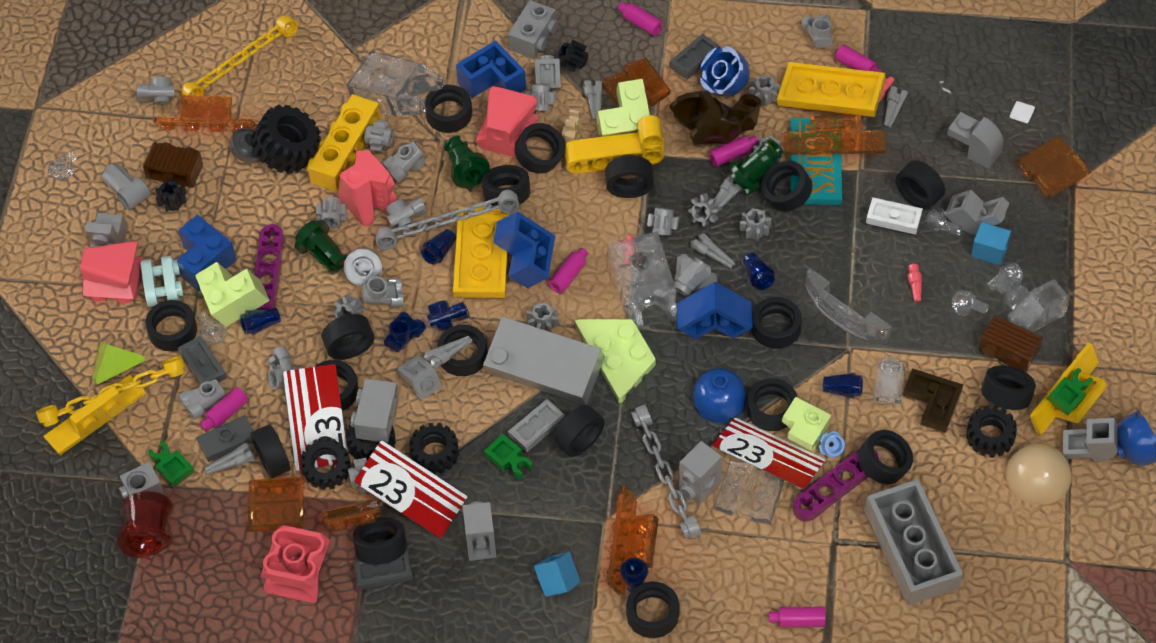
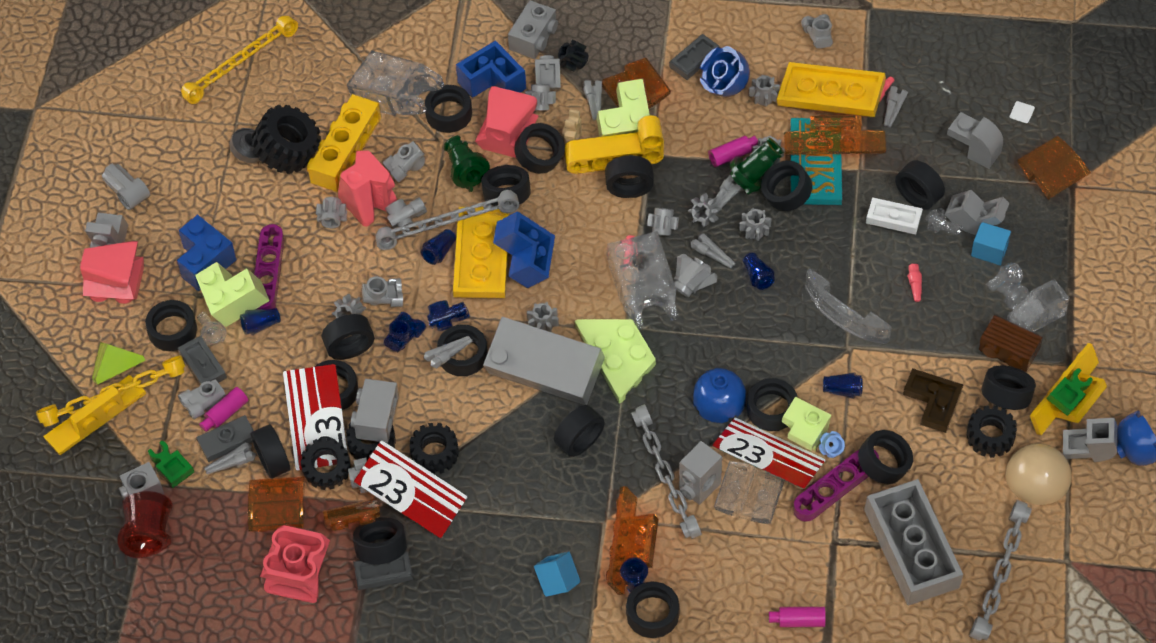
clear plate [48,151,77,180] -> none
light grey plate [136,76,174,105] -> none
light aqua brick [140,255,183,307] -> none
reddish brown brick [143,142,203,188] -> none
clear orange bracket [153,95,255,131] -> none
black gear [155,180,187,212] -> none
light grey plate [267,346,298,393] -> none
dark green piece [294,220,348,275] -> none
plate [344,248,382,286] -> none
light grey gear [365,120,394,152] -> none
light grey bracket [397,355,442,400] -> none
light grey brick [462,501,497,561] -> none
green plate [484,434,533,480] -> none
light grey plate [508,399,566,452] -> none
dark pink cylinder [548,248,588,294] -> none
dark pink cylinder [618,2,664,37] -> none
dark brown piece [670,90,761,147] -> none
blue brick [677,282,752,339] -> none
black tyre [752,297,802,349] -> none
dark pink cylinder [835,44,883,73] -> none
clear slope [873,355,905,404] -> none
clear plate [952,290,990,316] -> none
none -> light grey piece [969,500,1032,641]

